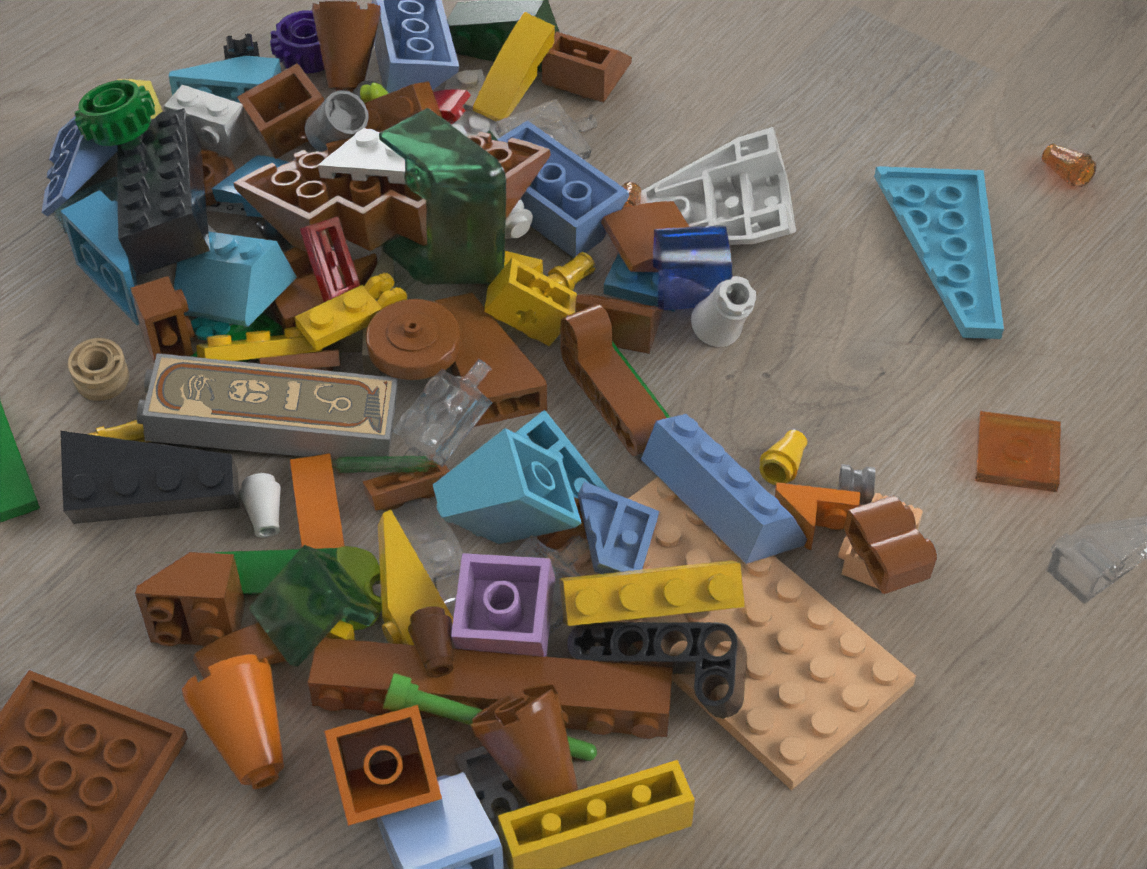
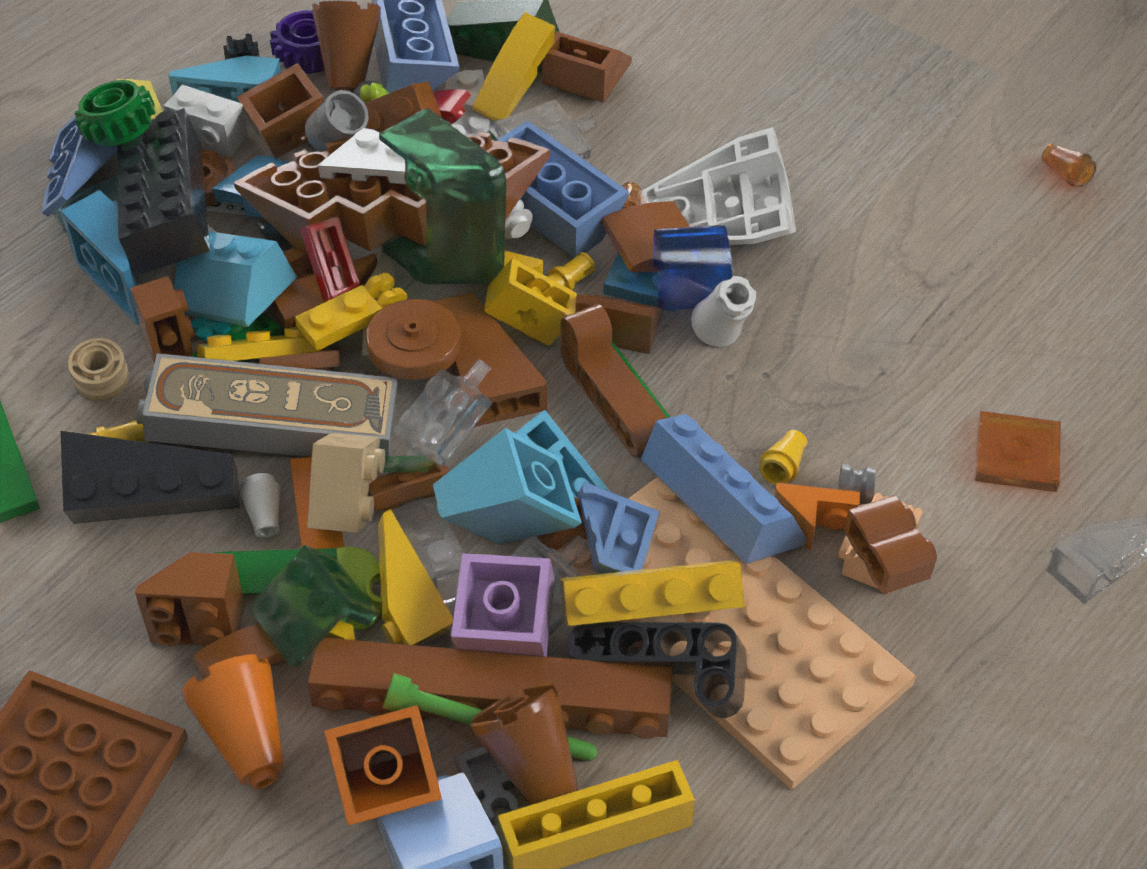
reddish brown cone [408,606,454,677] -> none
medium azure wing [874,166,1004,339] -> none
none -> tan brick [307,433,385,533]

